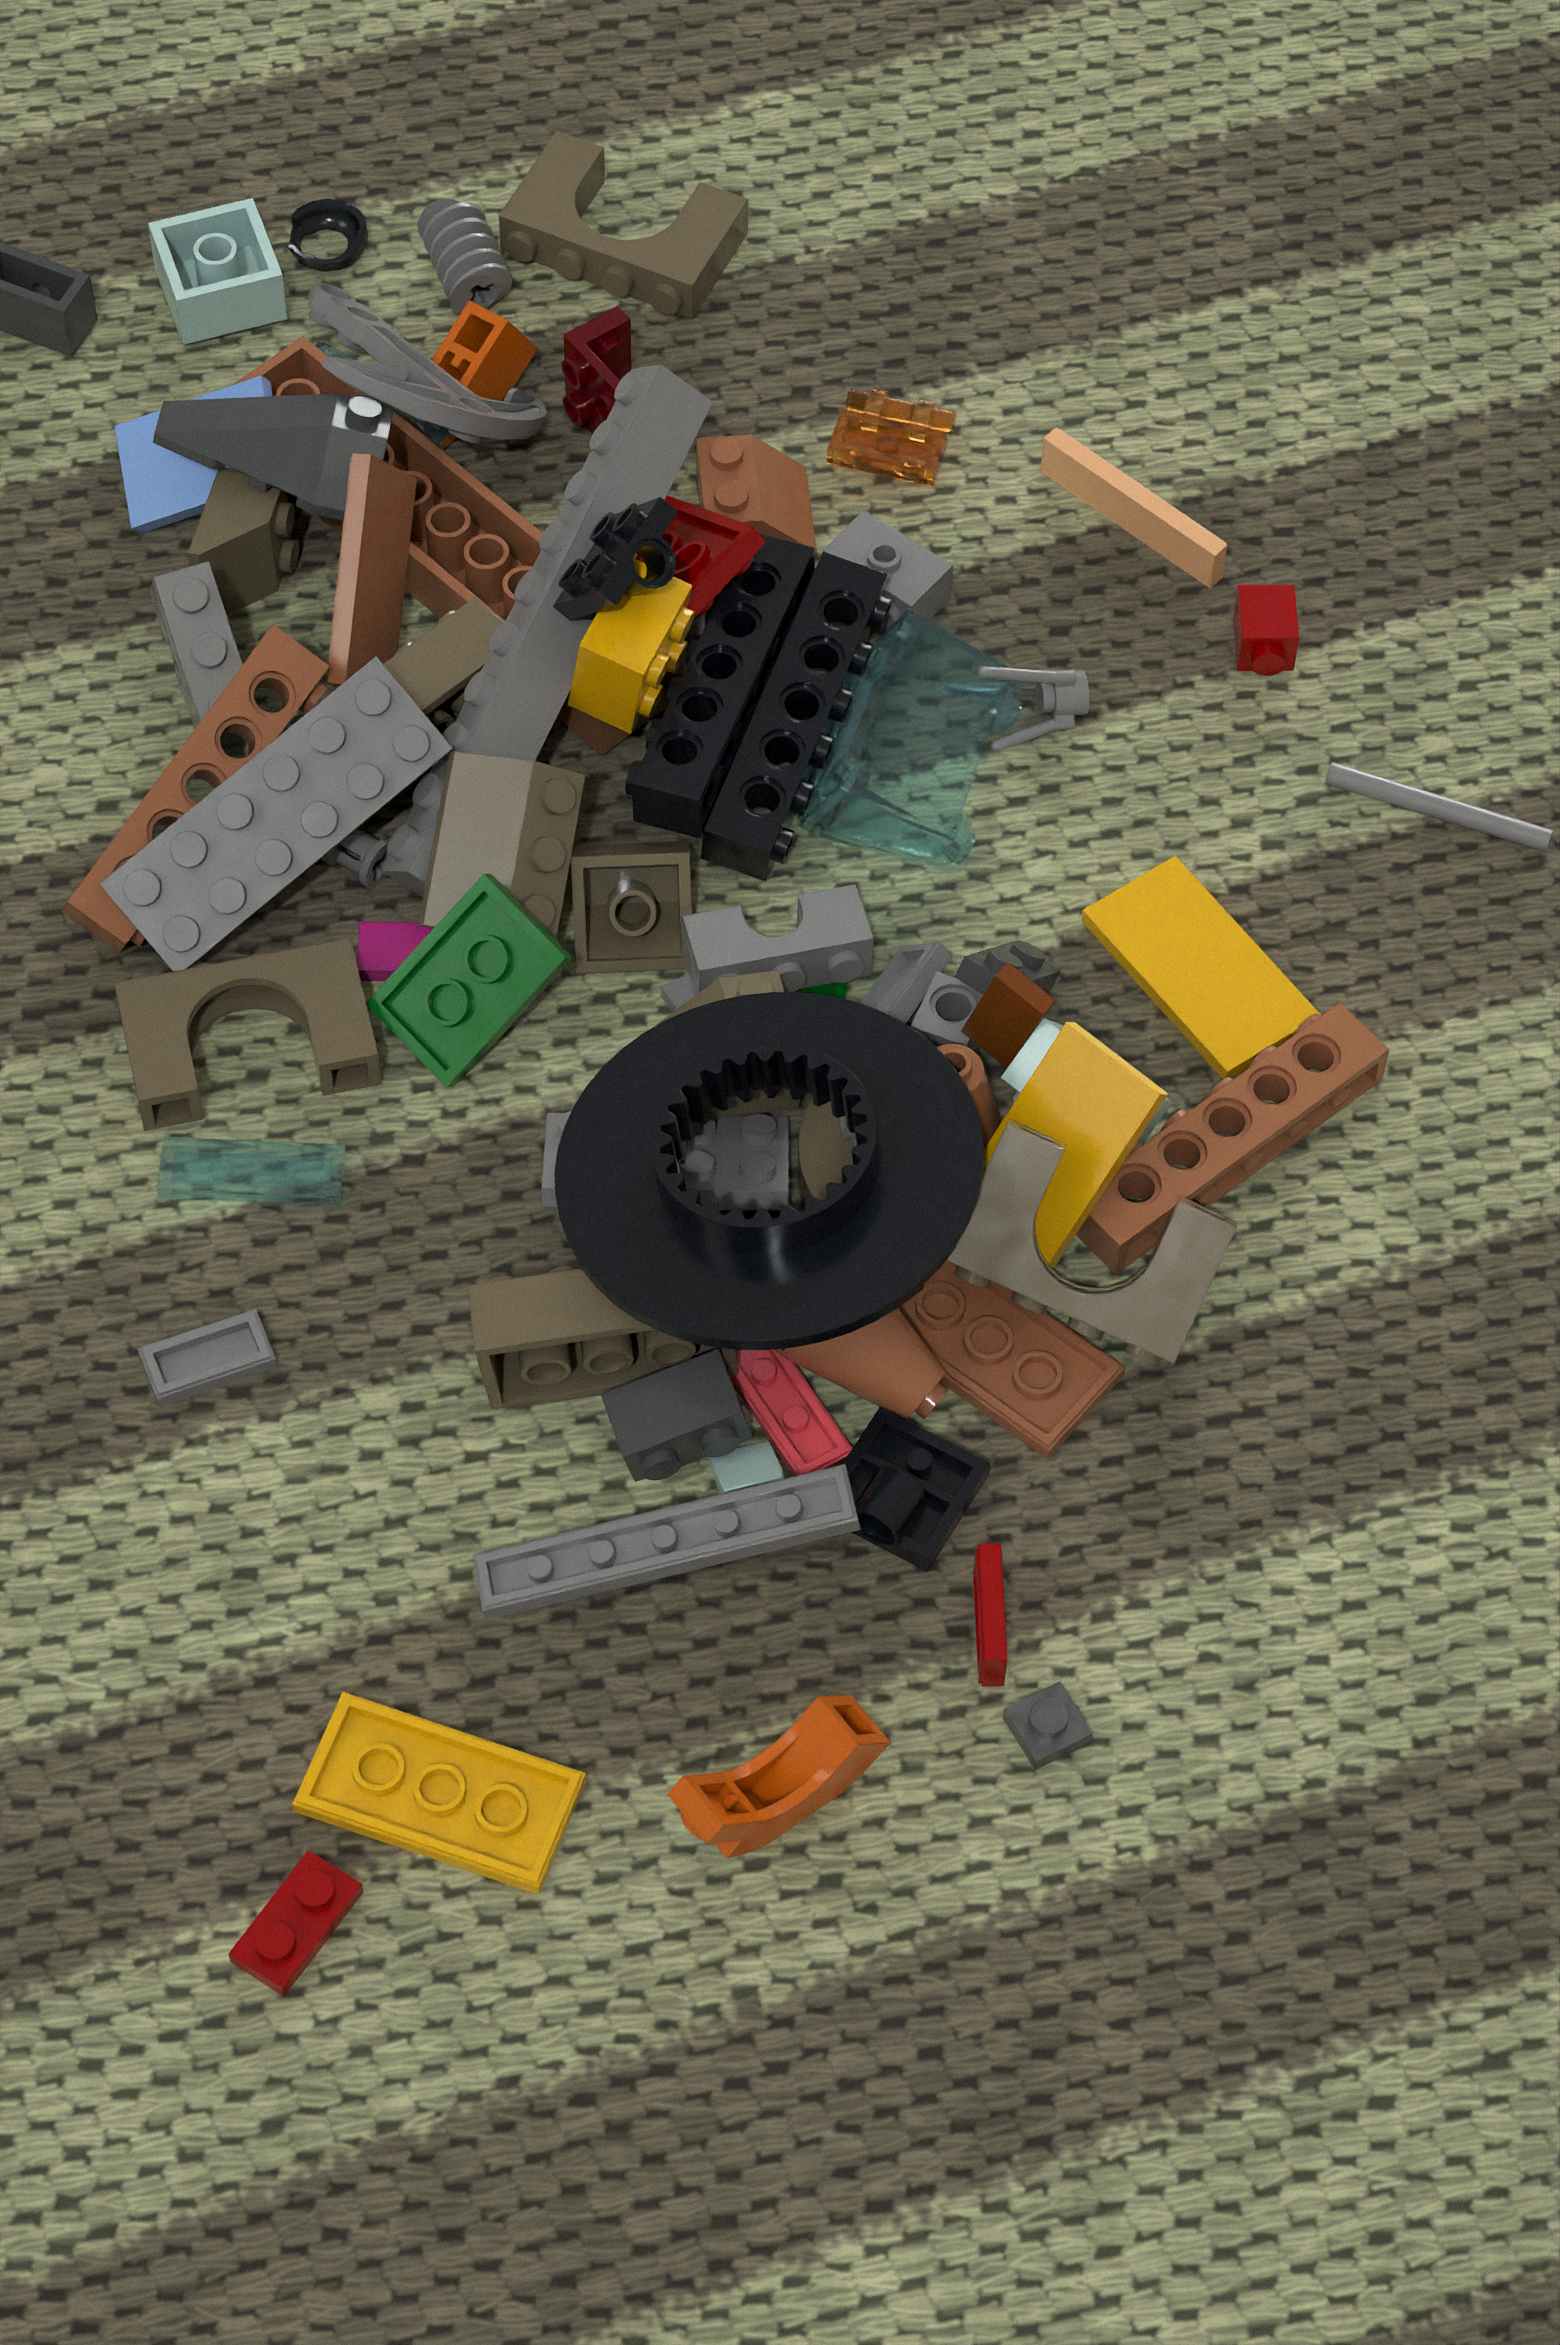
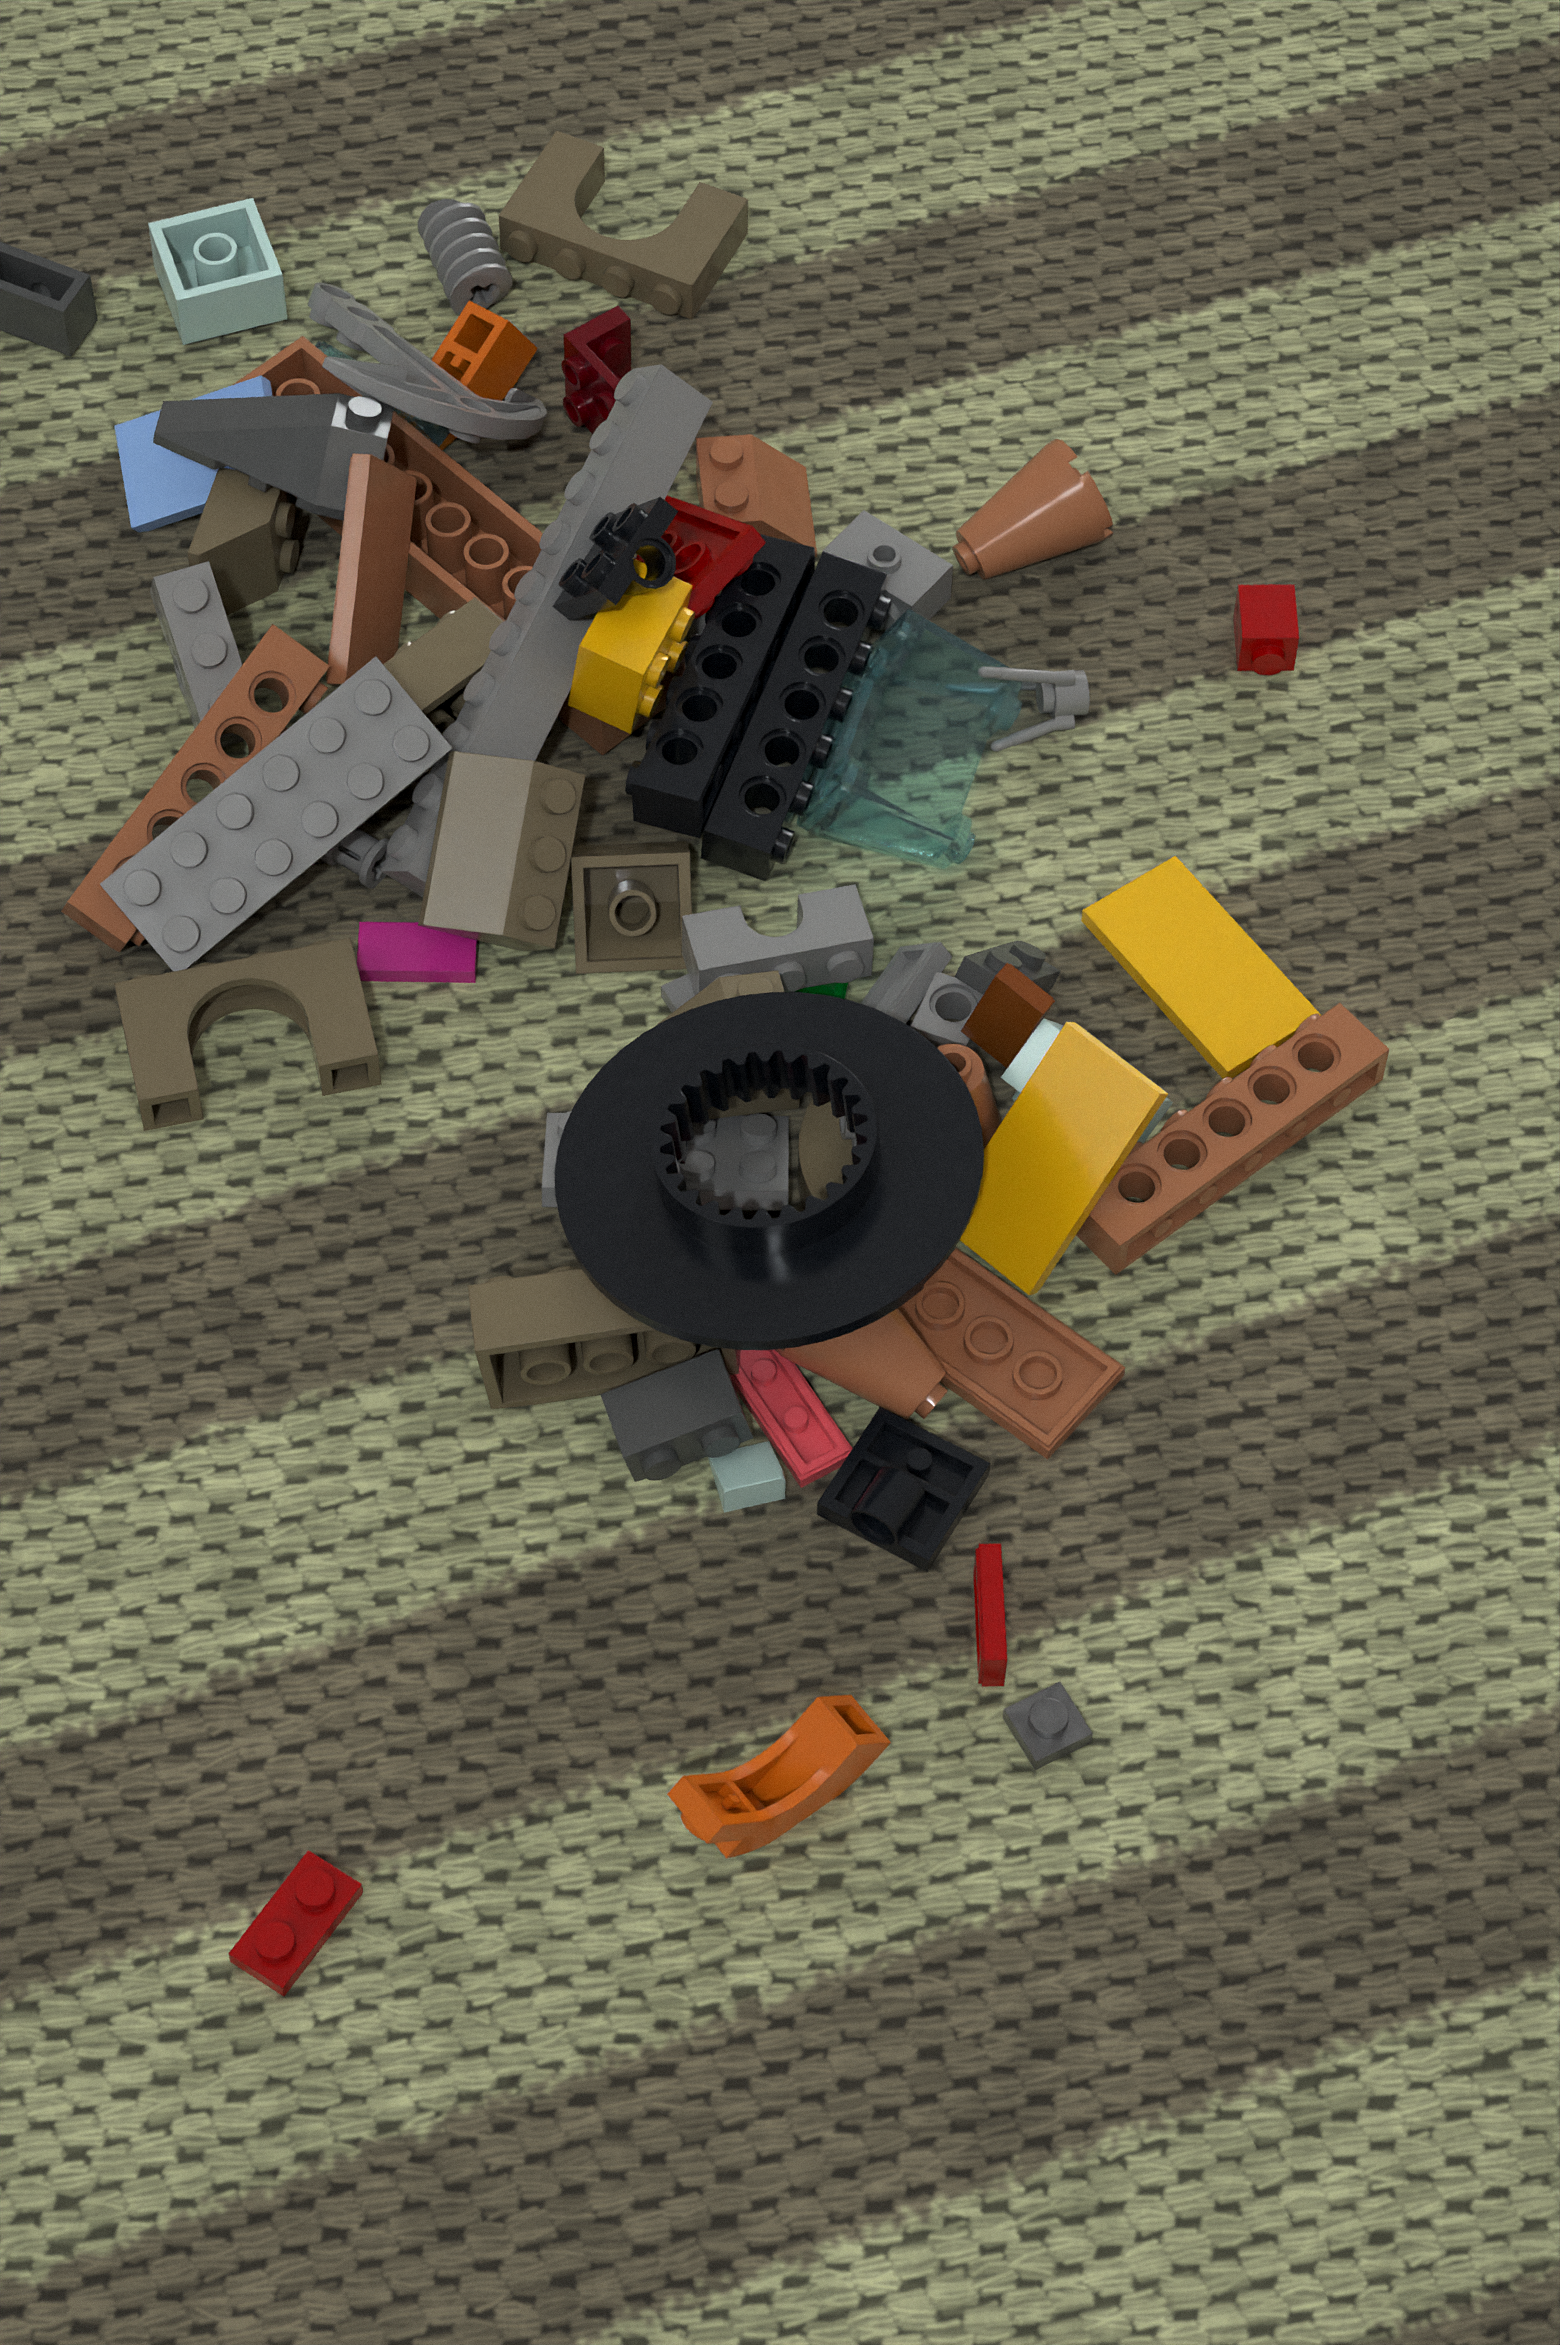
light grey tile [137,1309,277,1408] -> none
clear light blue tile [157,1137,347,1207] -> none
black piece [287,199,369,272] -> none
yellow tile [292,1692,587,1895] -> none
green plate [366,873,573,1088] -> none
light grey tile [473,1464,861,1619] -> none
clear orange plate [827,387,957,487] -> none
dark tan arch [946,1119,1237,1366] -> none
light nougat tile [1040,428,1227,589] -> none
light grey bar [1325,762,1554,852] -> none
none -> nougat cone [952,439,1113,580]

